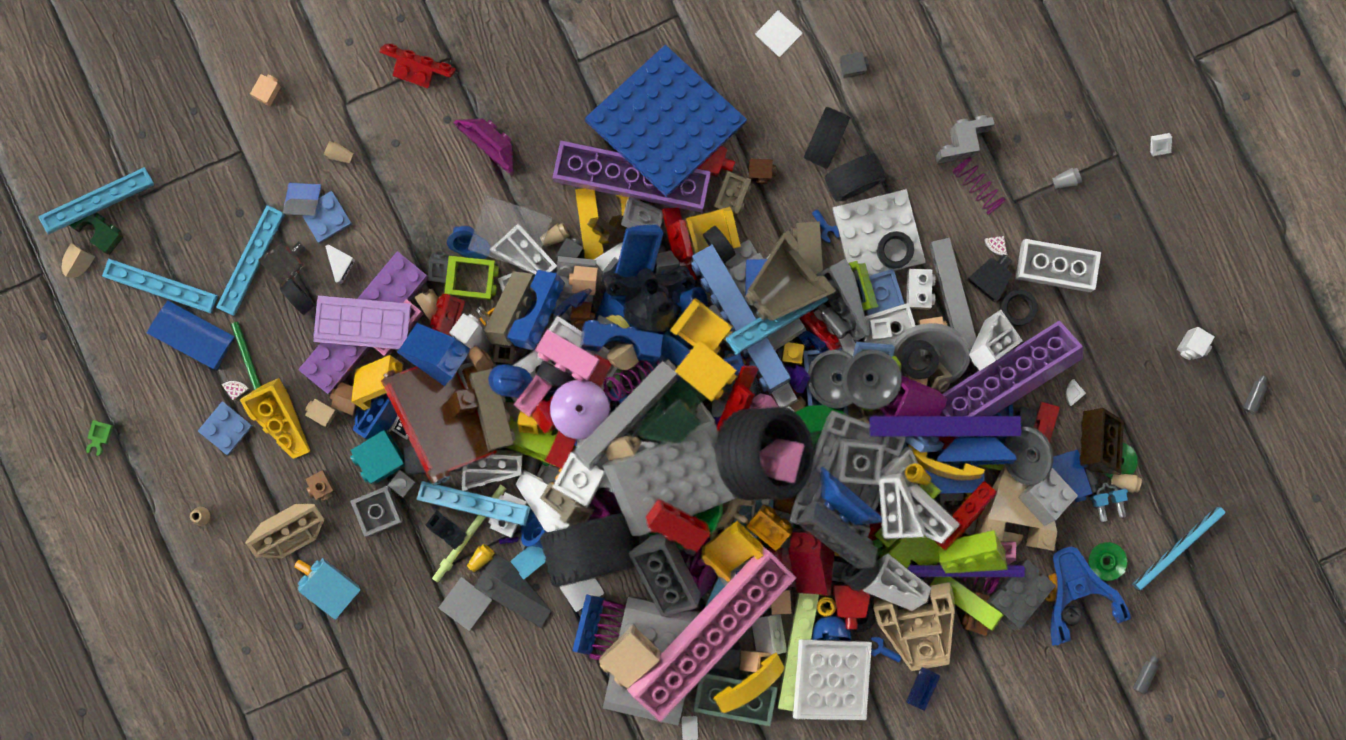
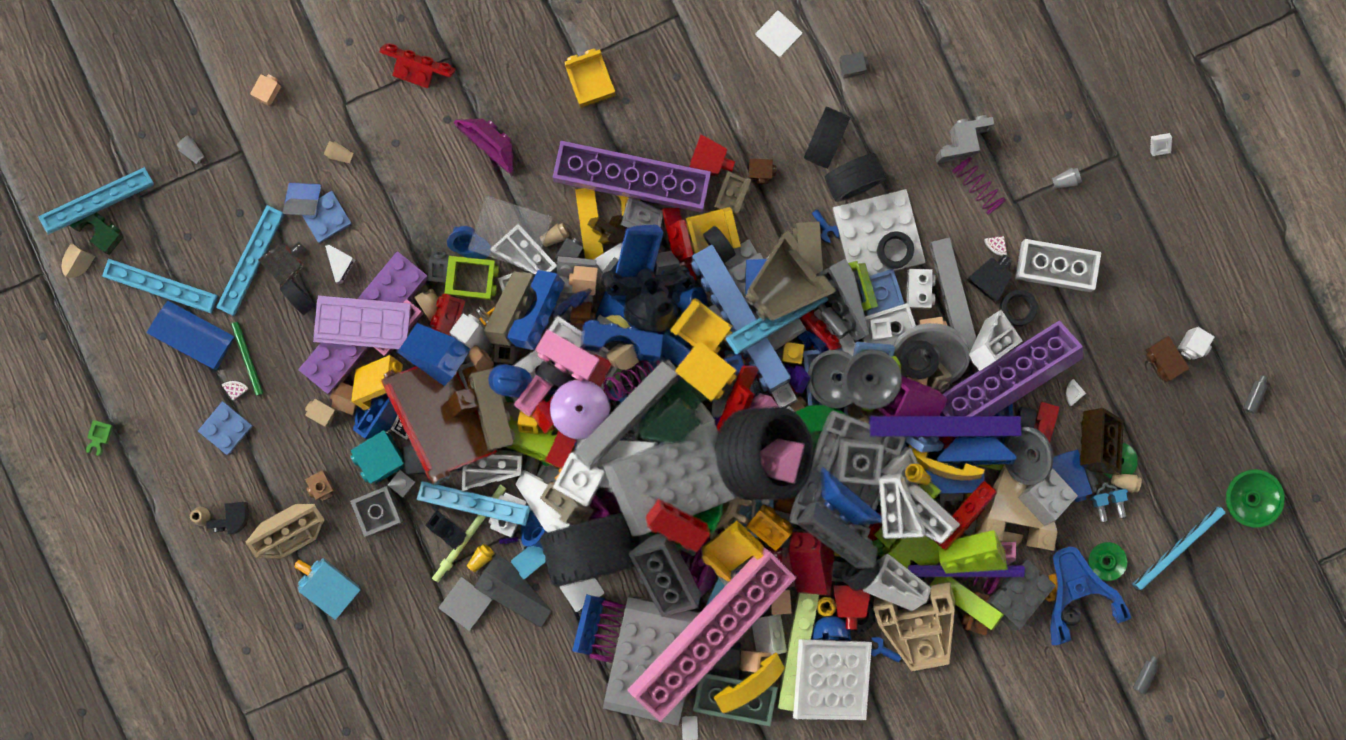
yellow wedge [240,378,310,459] -> none
blue plate [585,45,747,197] -> none
tan slope [599,625,661,689] -> none
tan brick [606,436,641,460] -> none
clear blue plate [906,667,941,711] -> none
none -> light grey cone [176,135,205,164]
none -> black brick [207,502,249,535]
none -> yellow panel [564,49,616,108]
none -> reddish brown brick [1145,336,1190,382]
none -> green dish [1226,470,1285,527]

